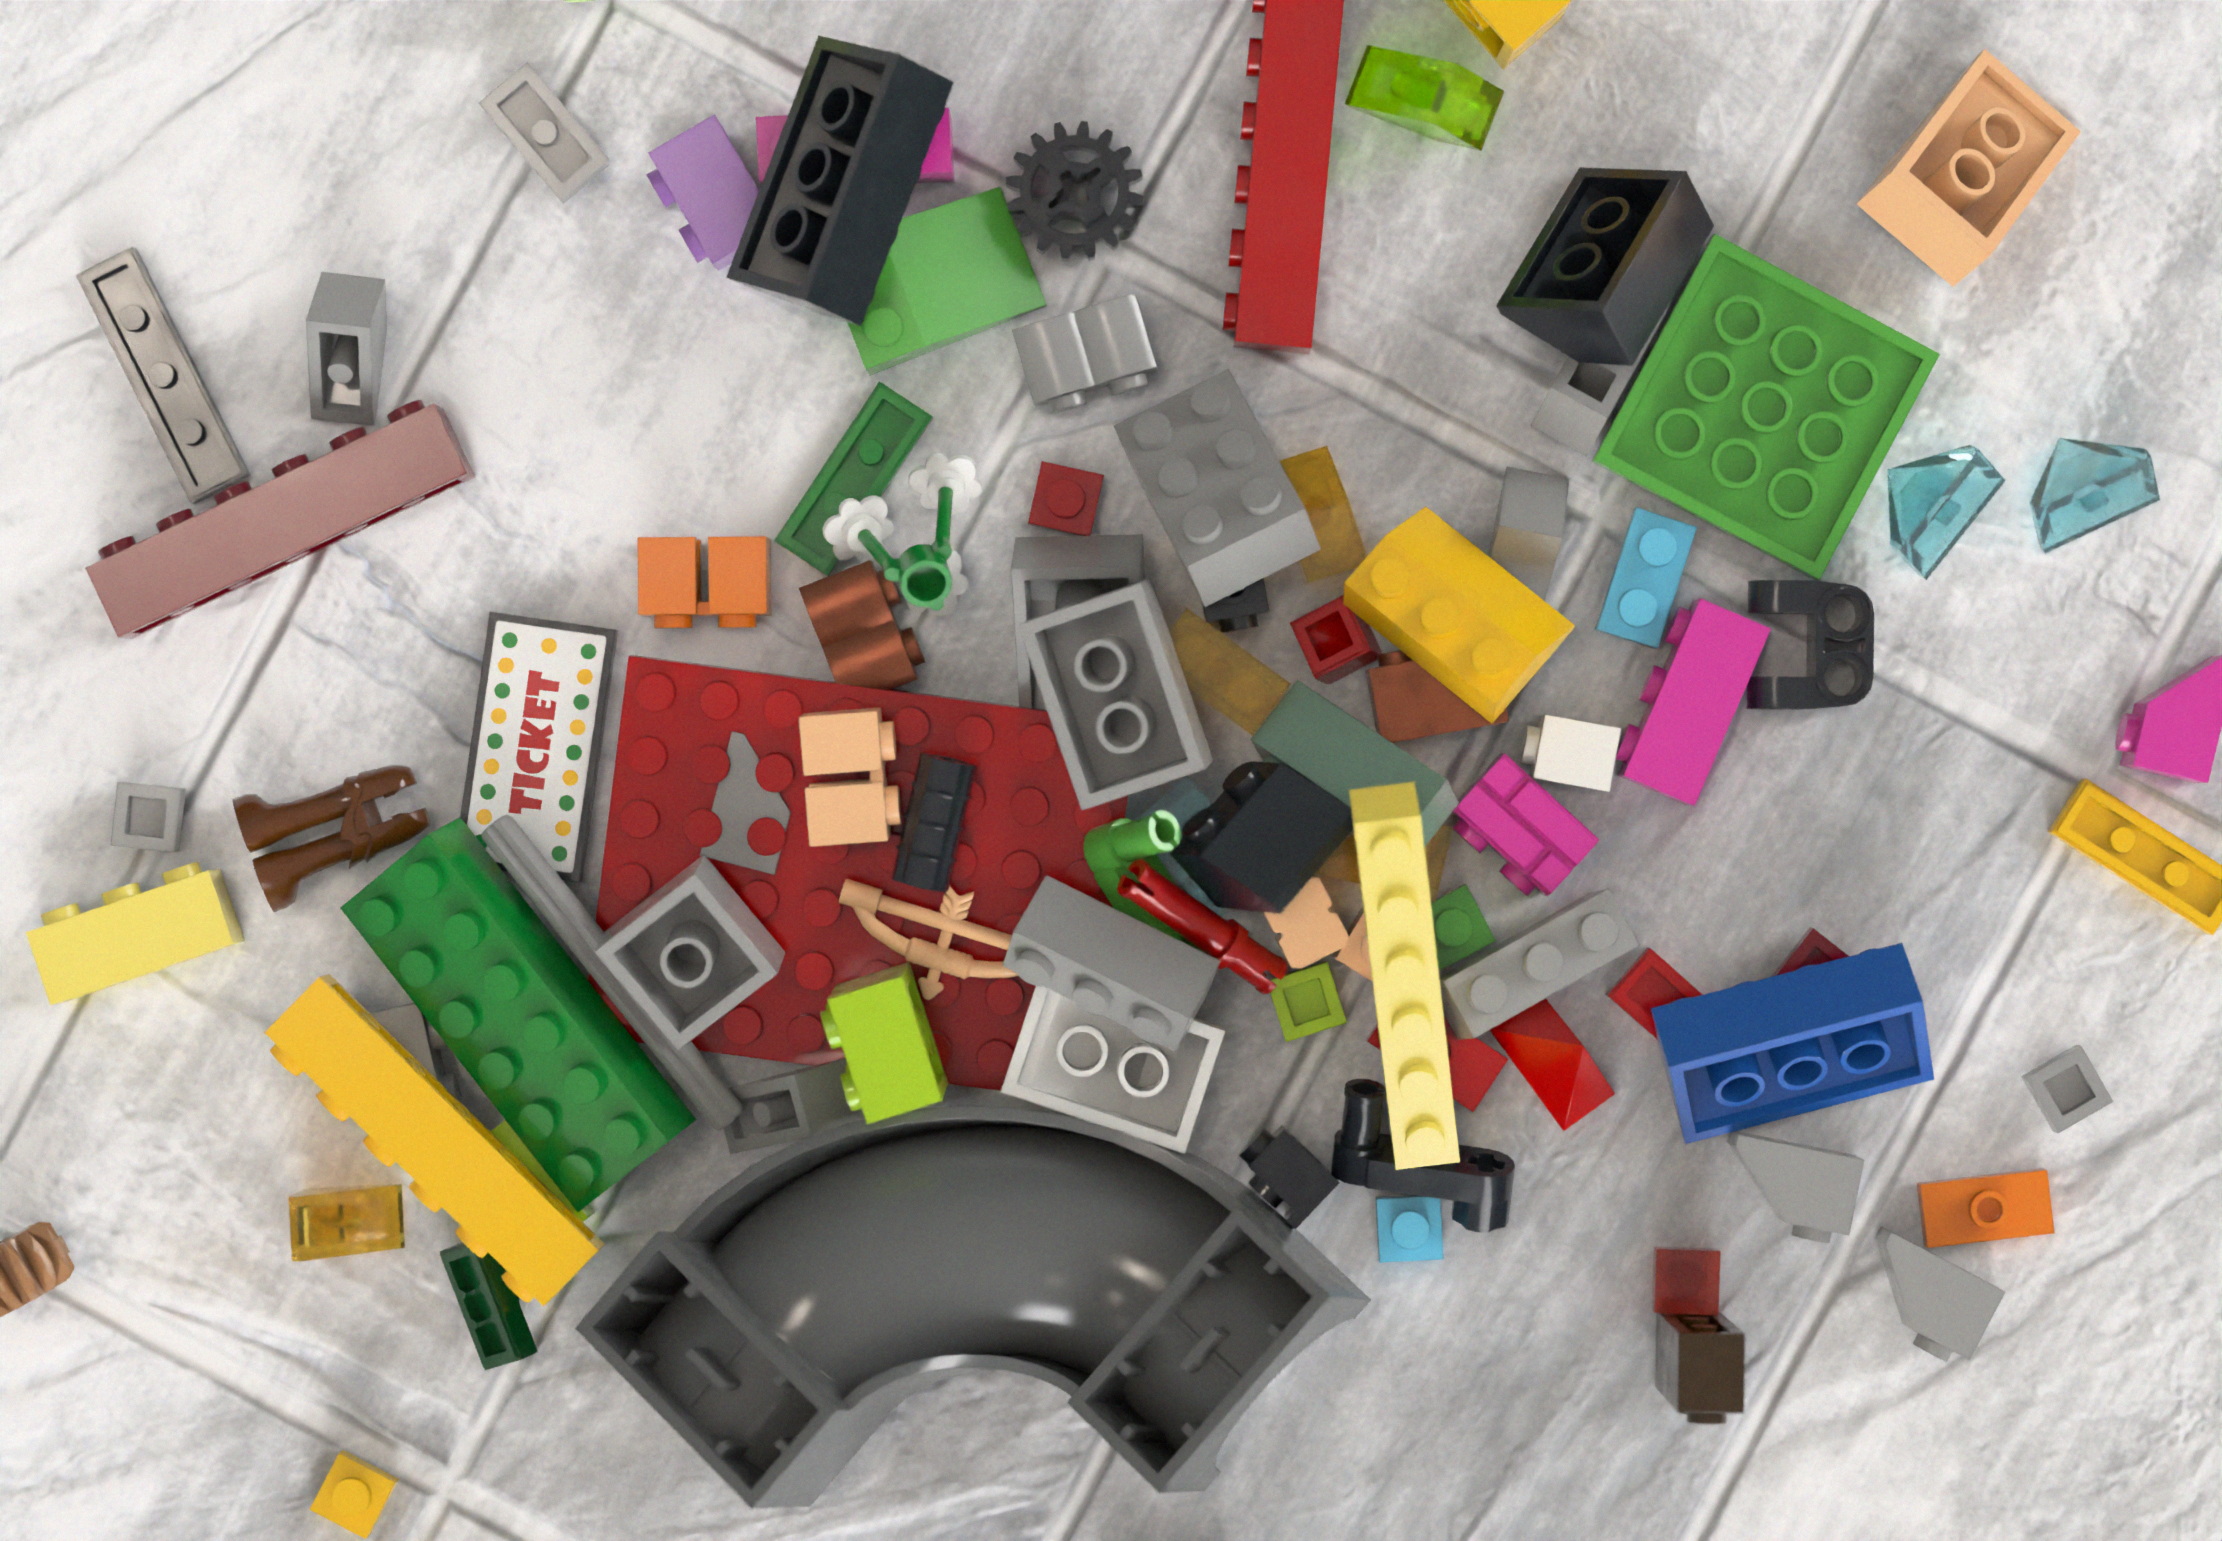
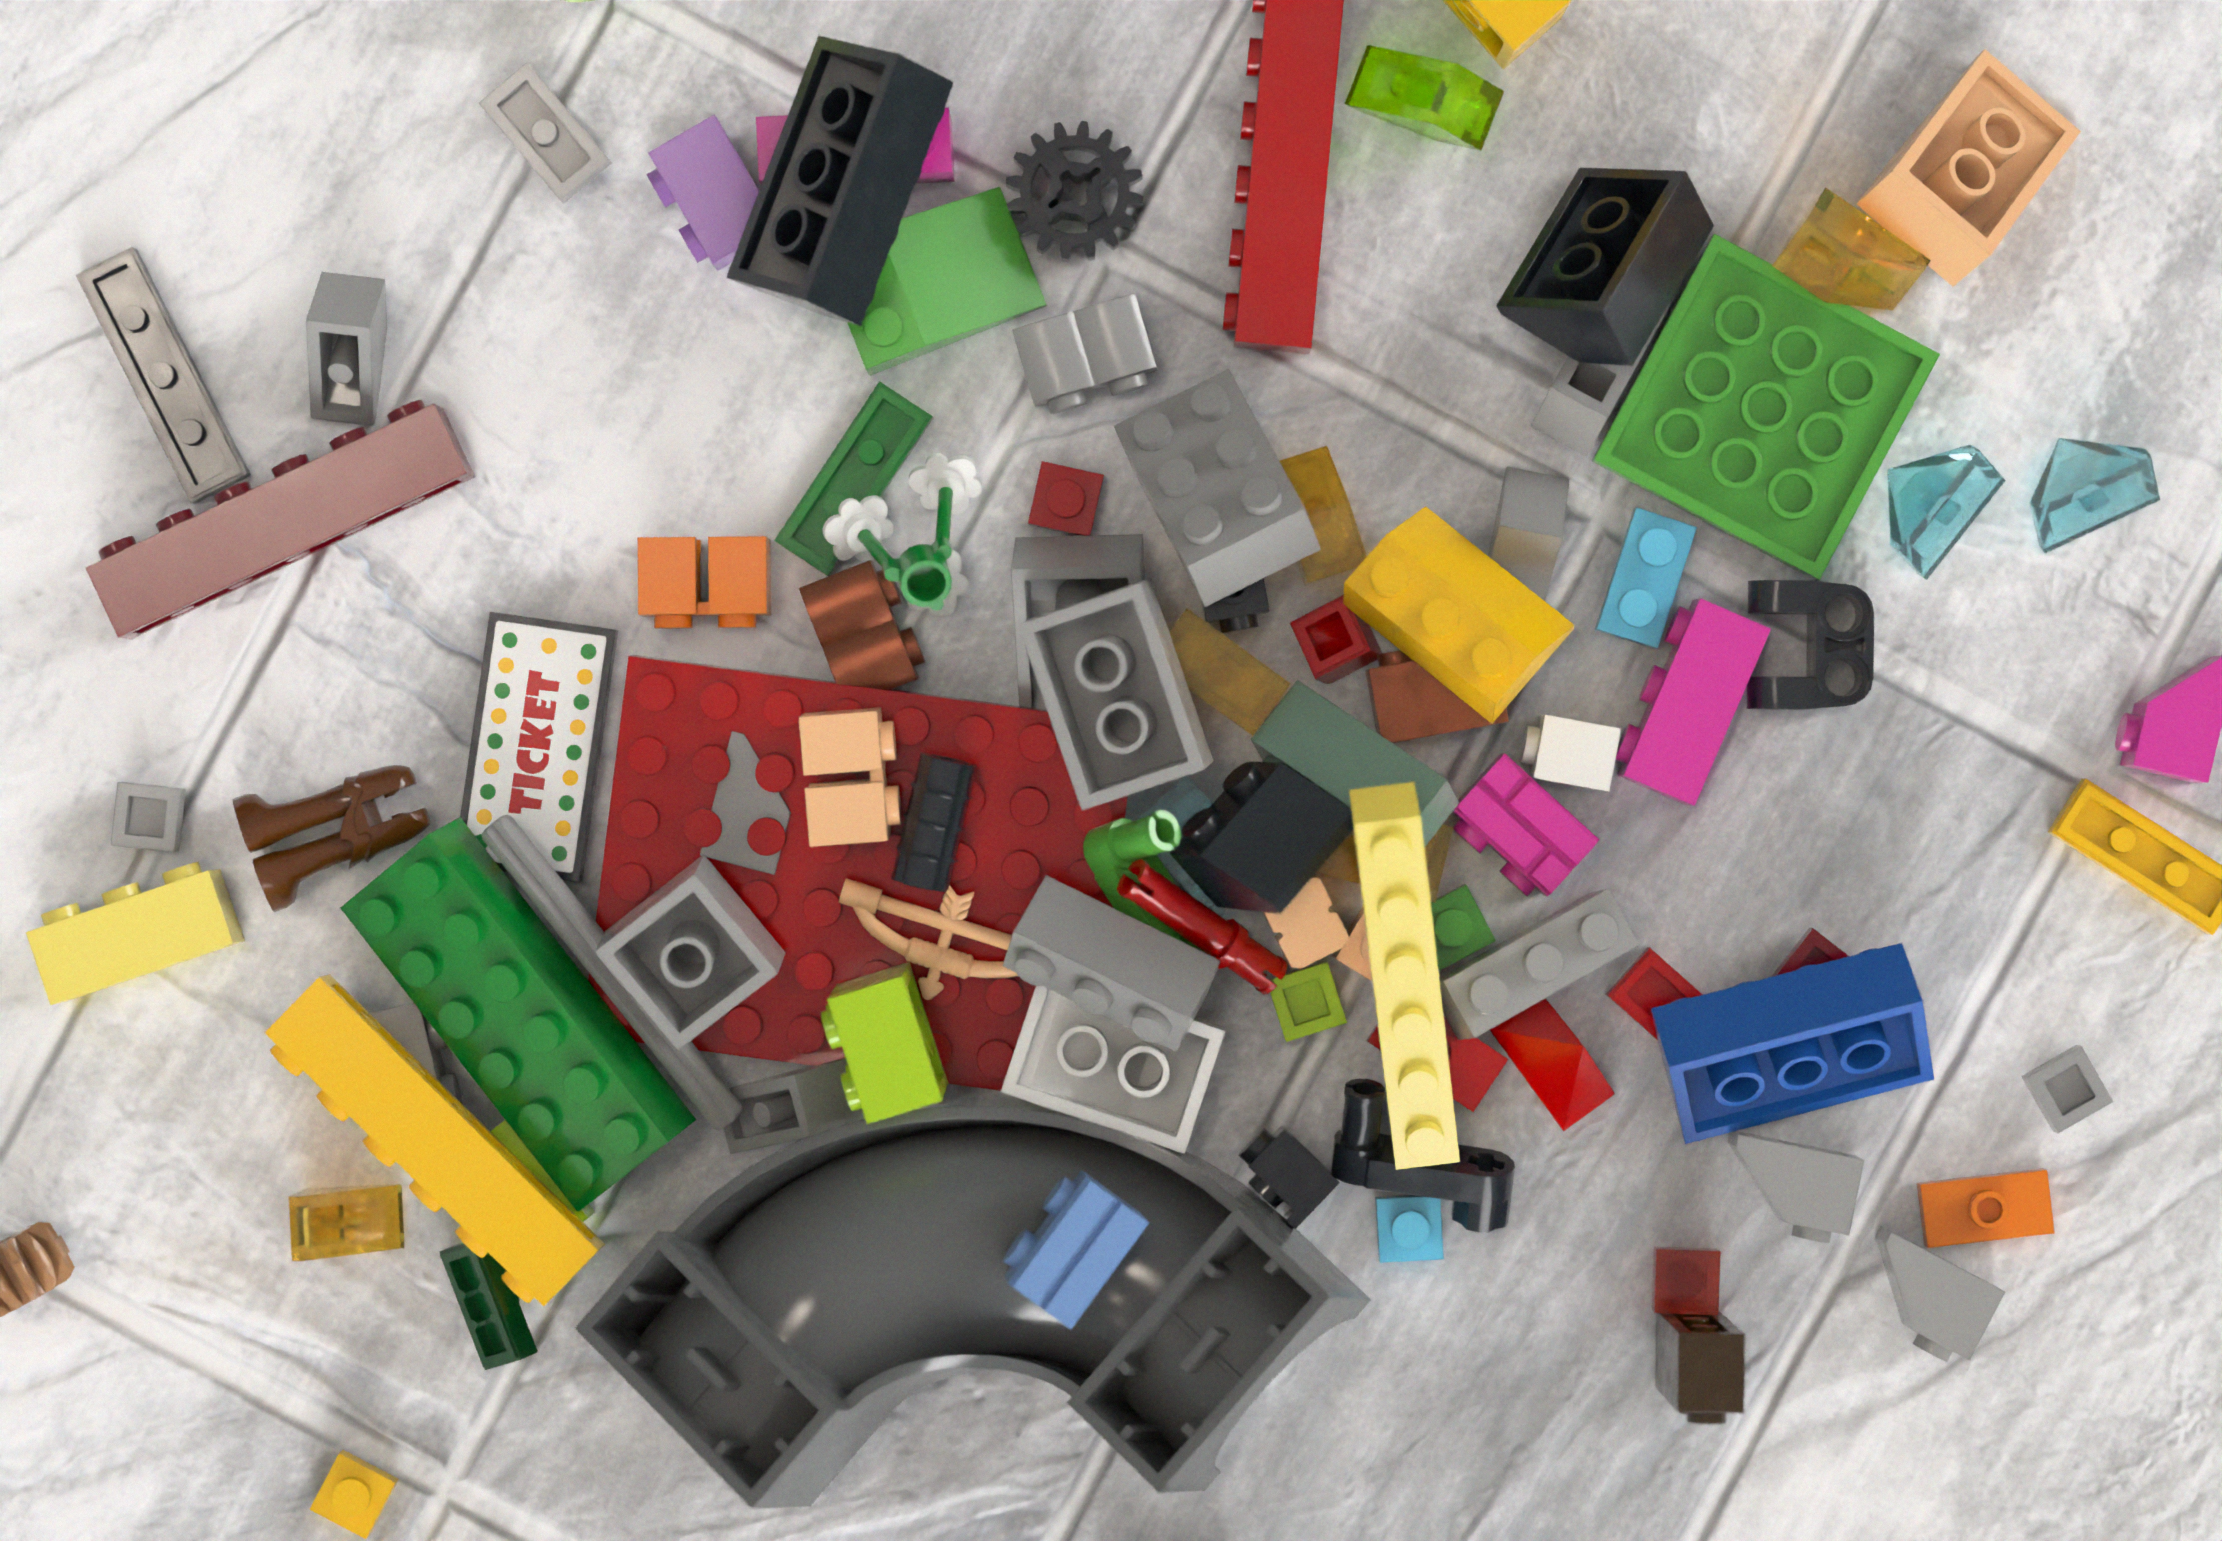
none -> medium blue brick [1003,1170,1149,1329]
none -> clear yellow slope [1772,187,1931,310]

